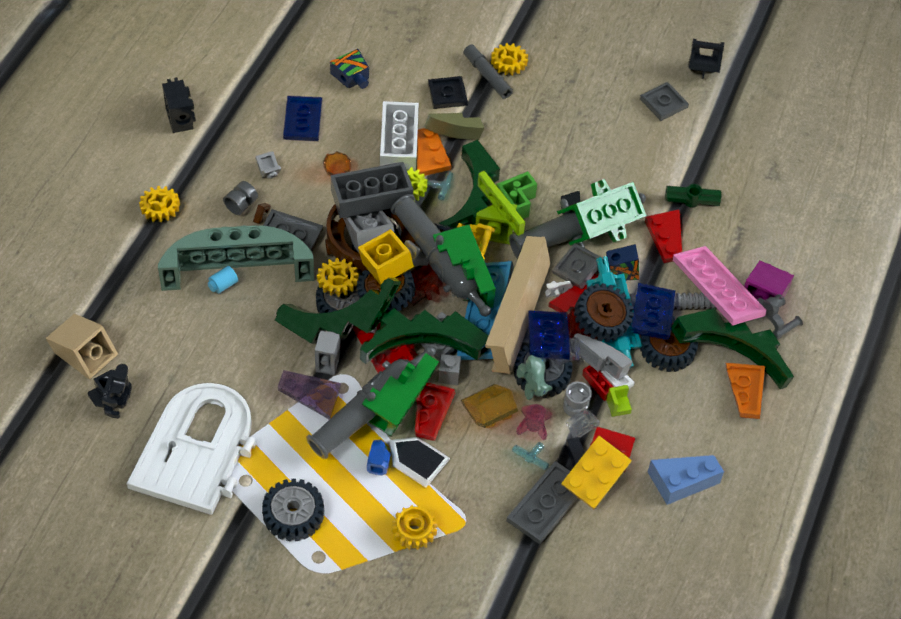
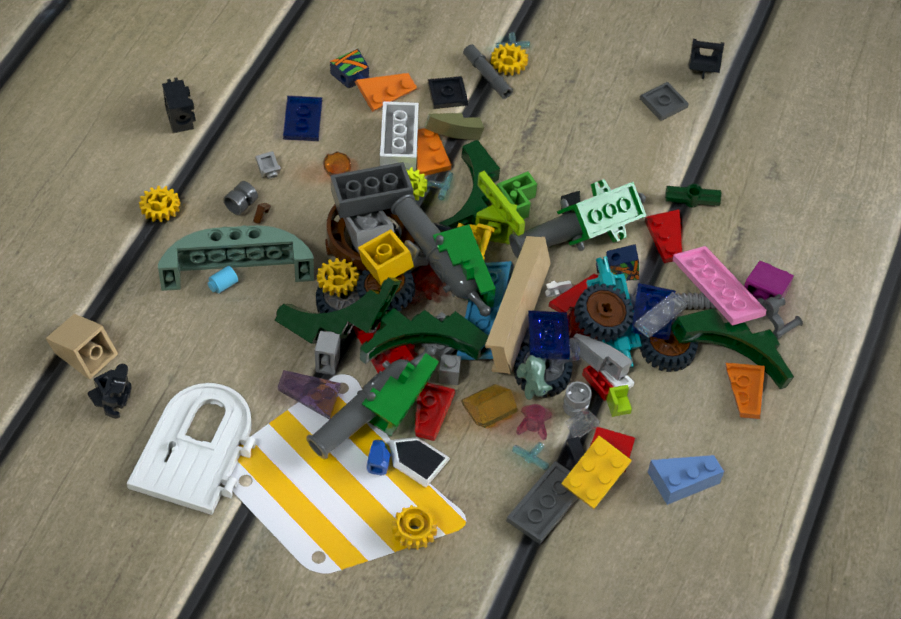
wheel [262,478,324,541] -> none
dark grey plate [263,209,323,252] -> none
flat silver tile [552,243,603,289] -> none
none -> orange wing [355,73,417,112]
none -> clear light blue piece [496,32,530,49]
none -> clear tile [634,292,688,338]

